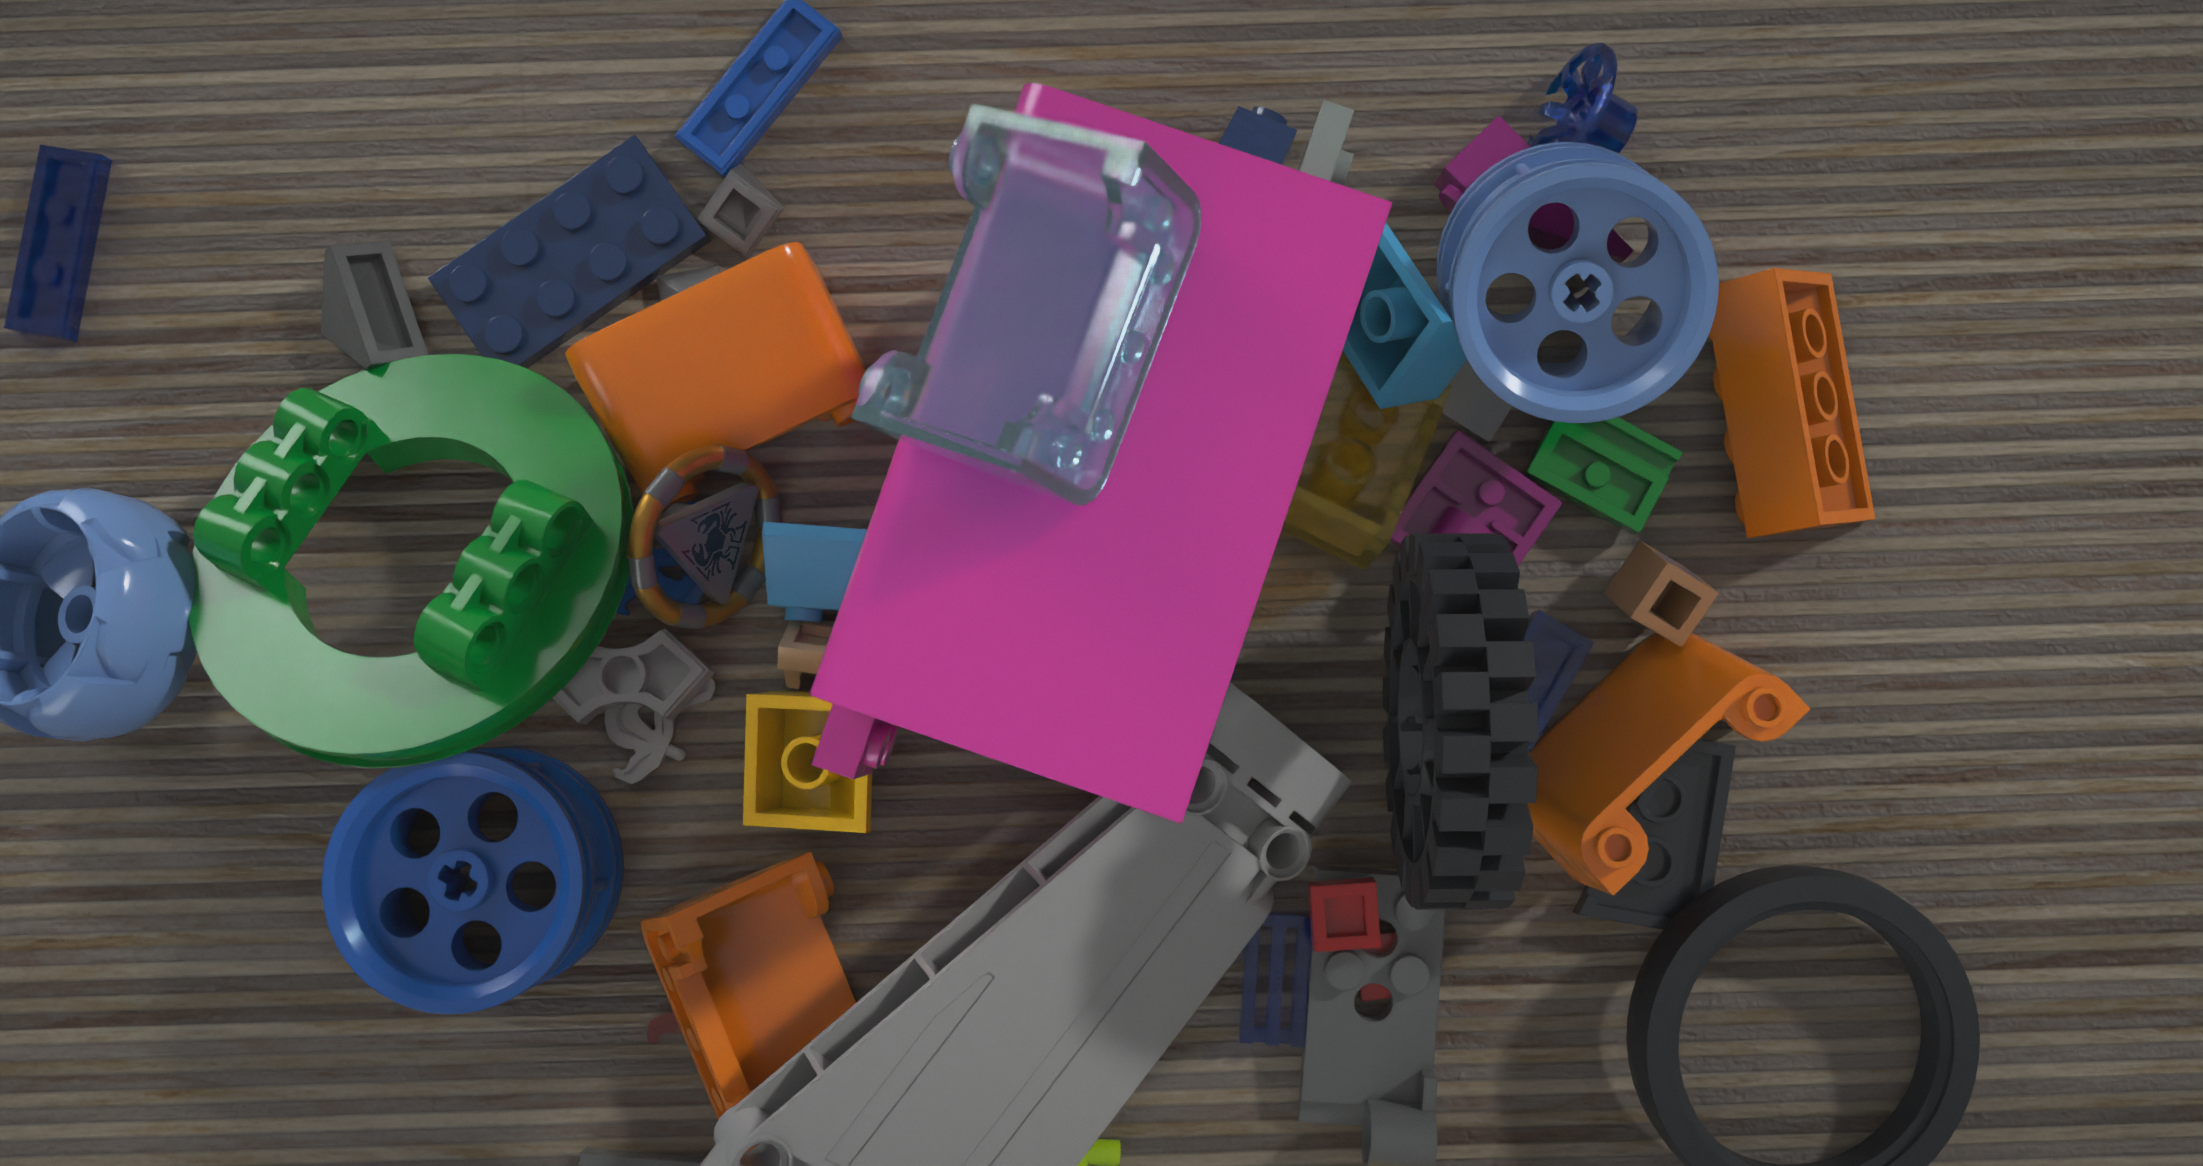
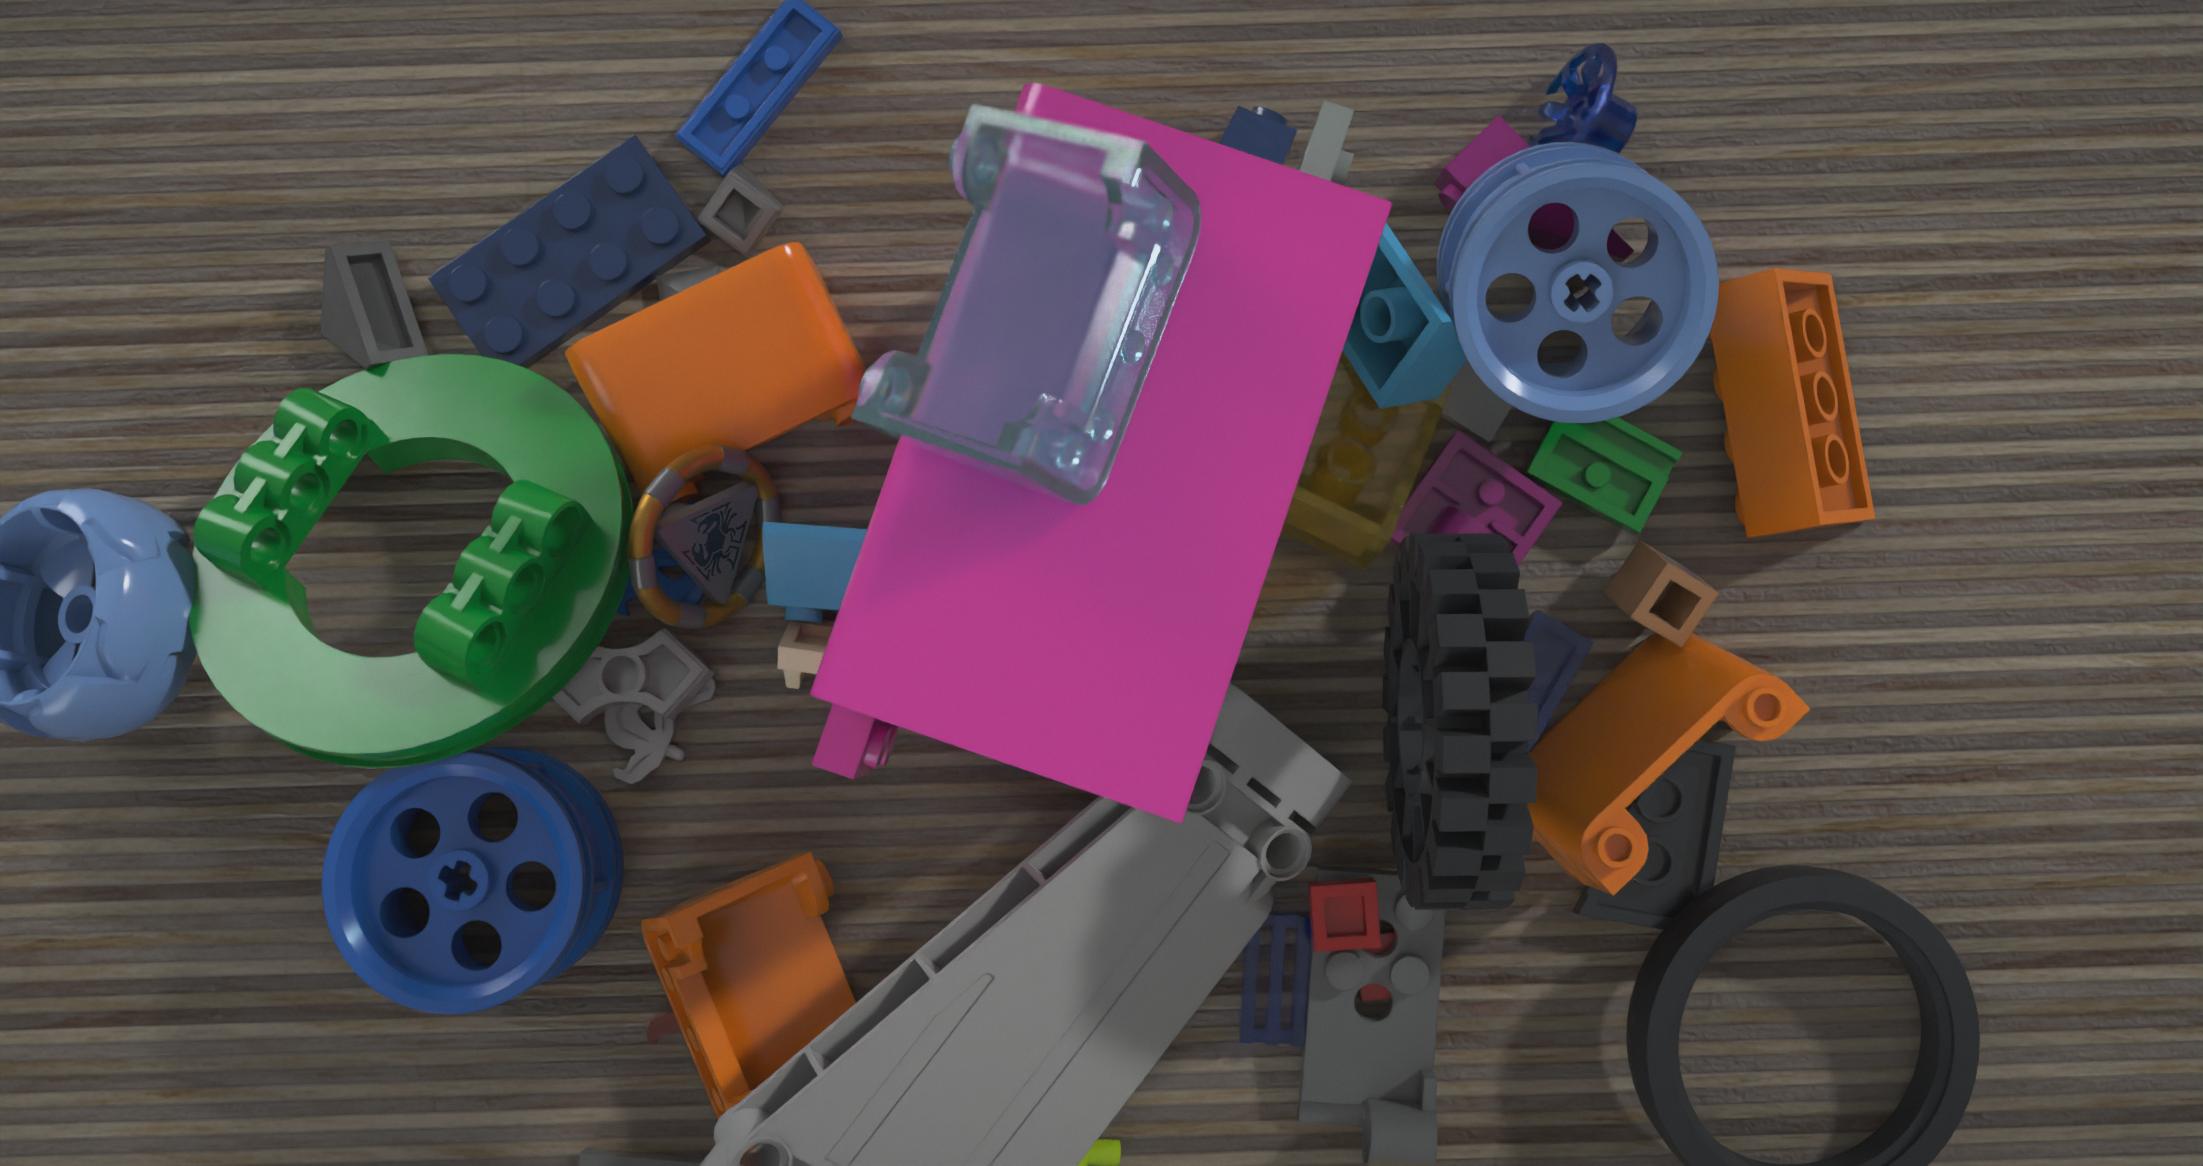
clear blue tile [4,145,112,342] -> none
yellow slope [743,690,873,833] -> none

